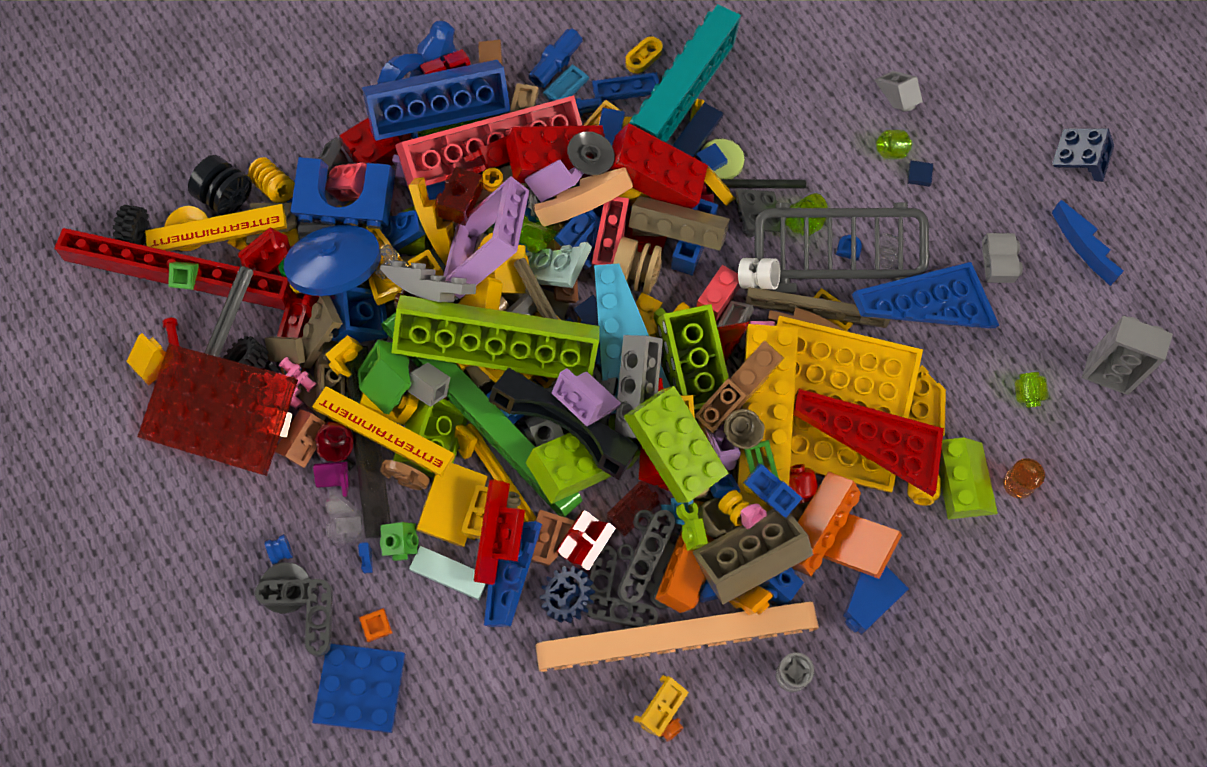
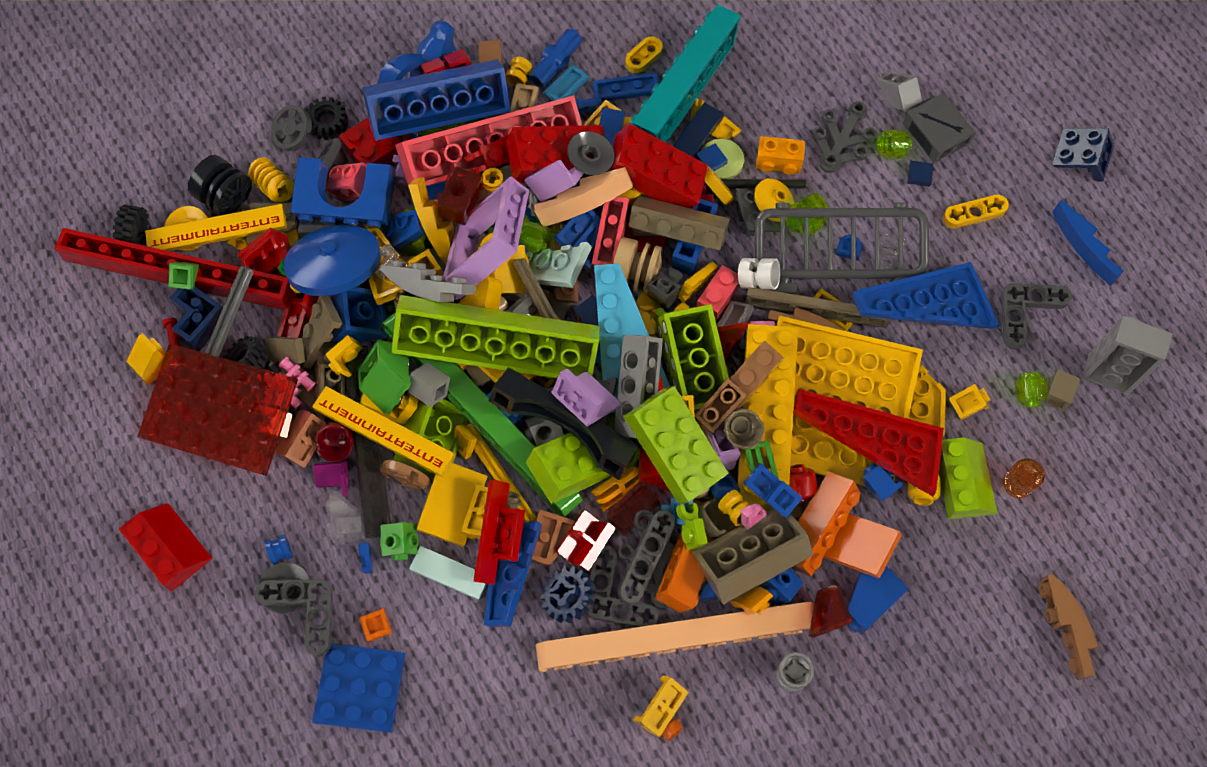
light grey brick [982,233,1023,283] -> none
none -> red slope [118,503,213,592]
none -> dark blue brick [170,286,223,353]
none -> dark grey piece [271,105,312,151]
none -> black tyre [306,97,348,140]
none -> yellow wheel [505,56,533,87]
none -> light orange arm [591,466,642,512]
none -> dark grey slope [646,267,687,310]
none -> yellow tile [678,261,719,302]
none -> yellow tile [710,116,742,139]
none -> yellow dish [754,178,794,222]
none -> light orange bracket [755,136,805,175]
none -> clear red slope [808,584,853,638]
none -> dark grey plant [812,101,877,173]
none -> blue brick [860,463,903,503]
none -> dark grey brick [903,93,976,163]
none -> yellow beam [943,195,1009,229]
none -> yellow bracket [949,384,991,420]
none -> dark grey beam [1001,283,1072,350]
none -> medium nougat slope [1039,574,1098,680]
none -> dark tan panel [1041,369,1080,411]

